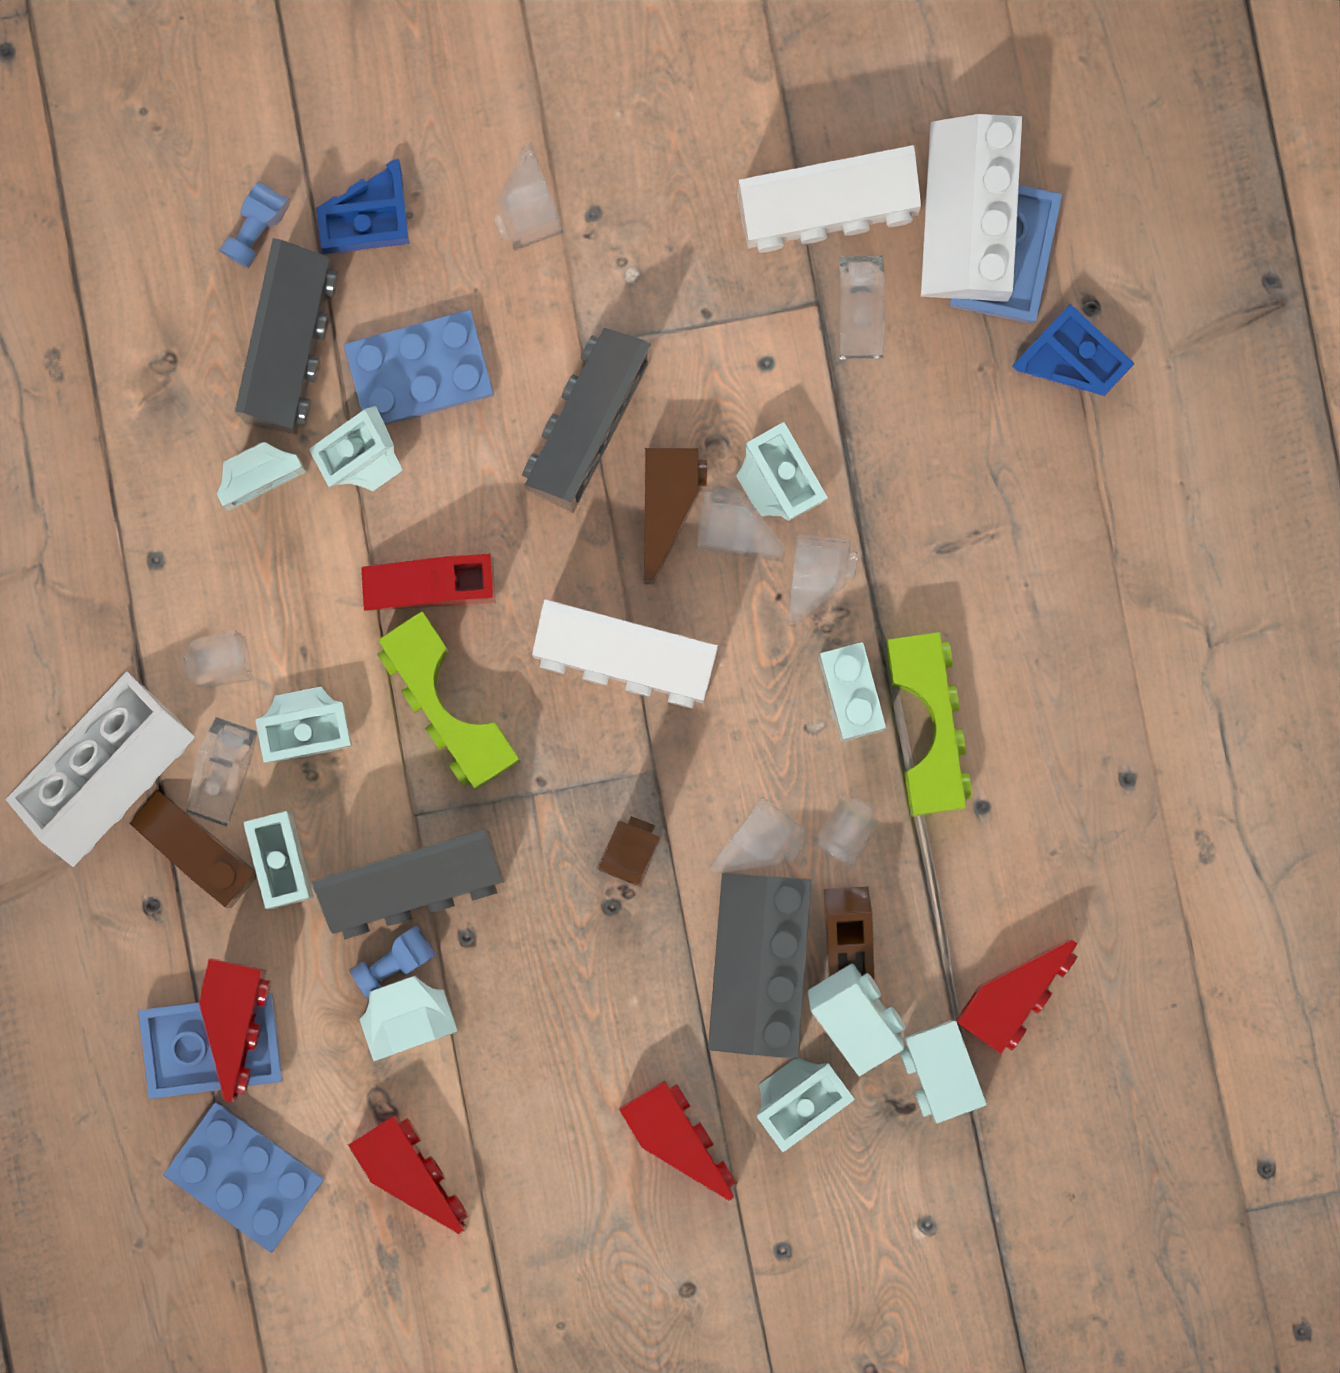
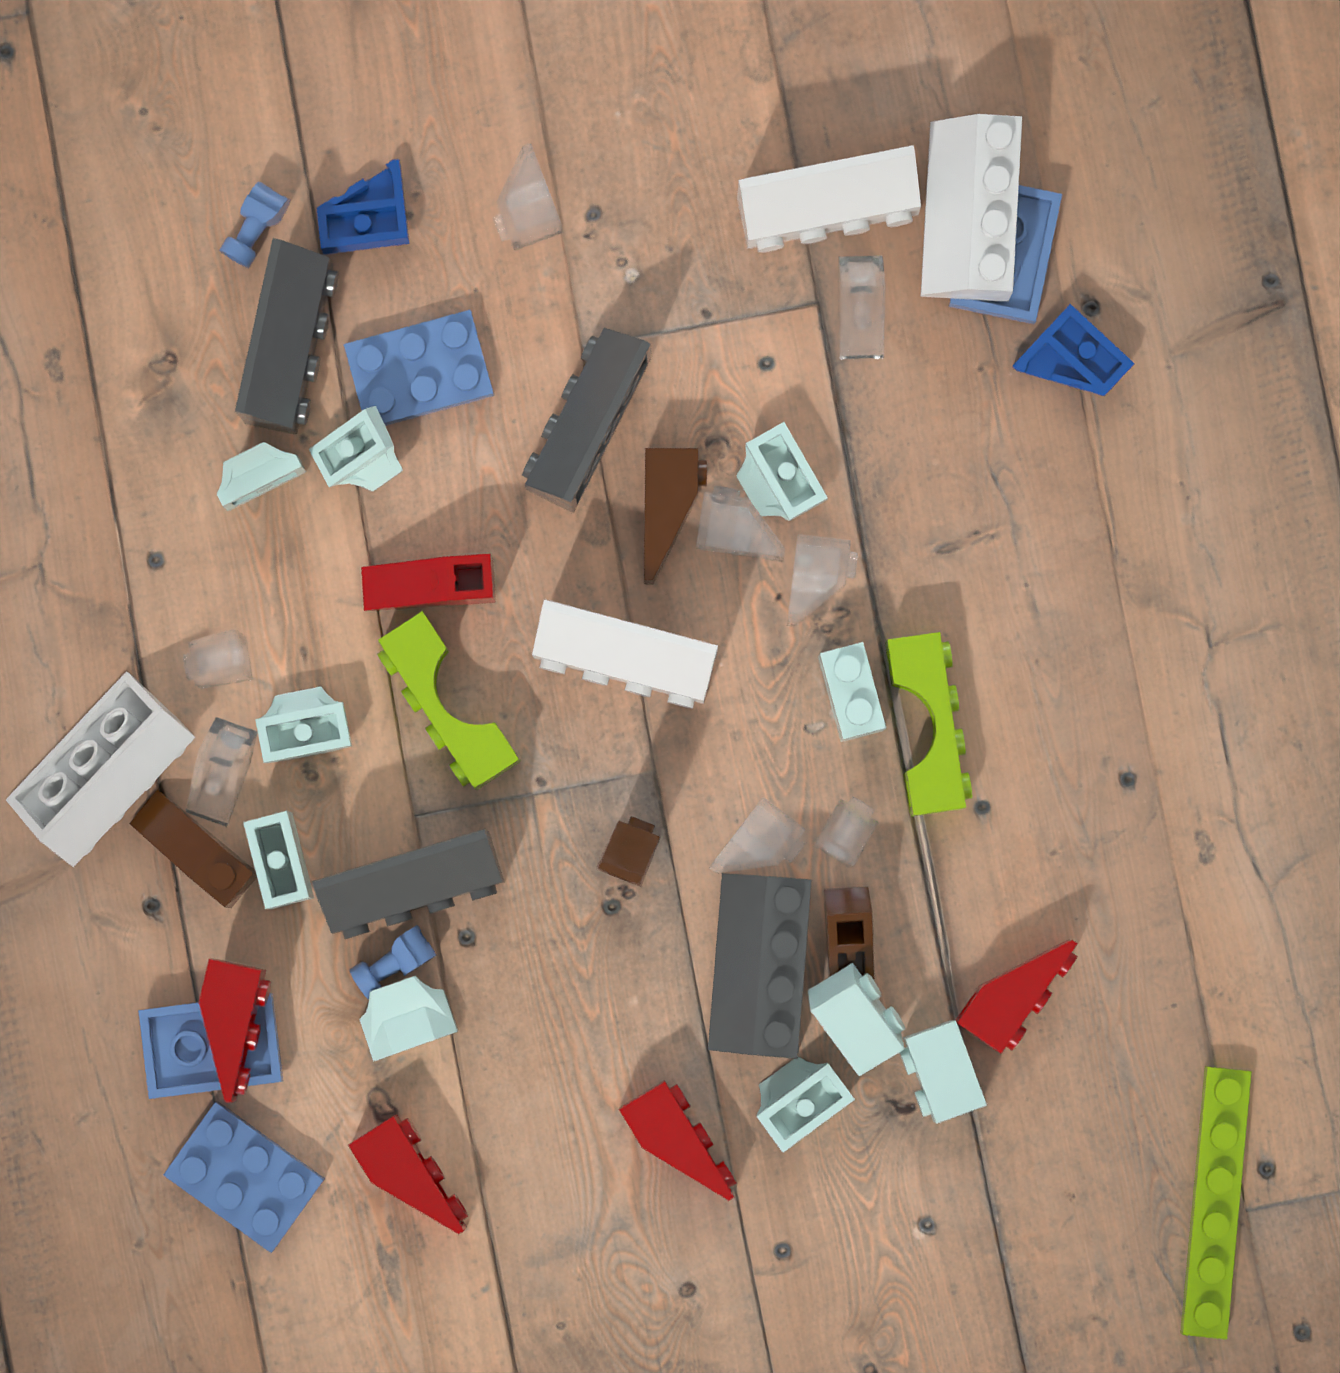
none -> lime plate [1180,1066,1252,1340]

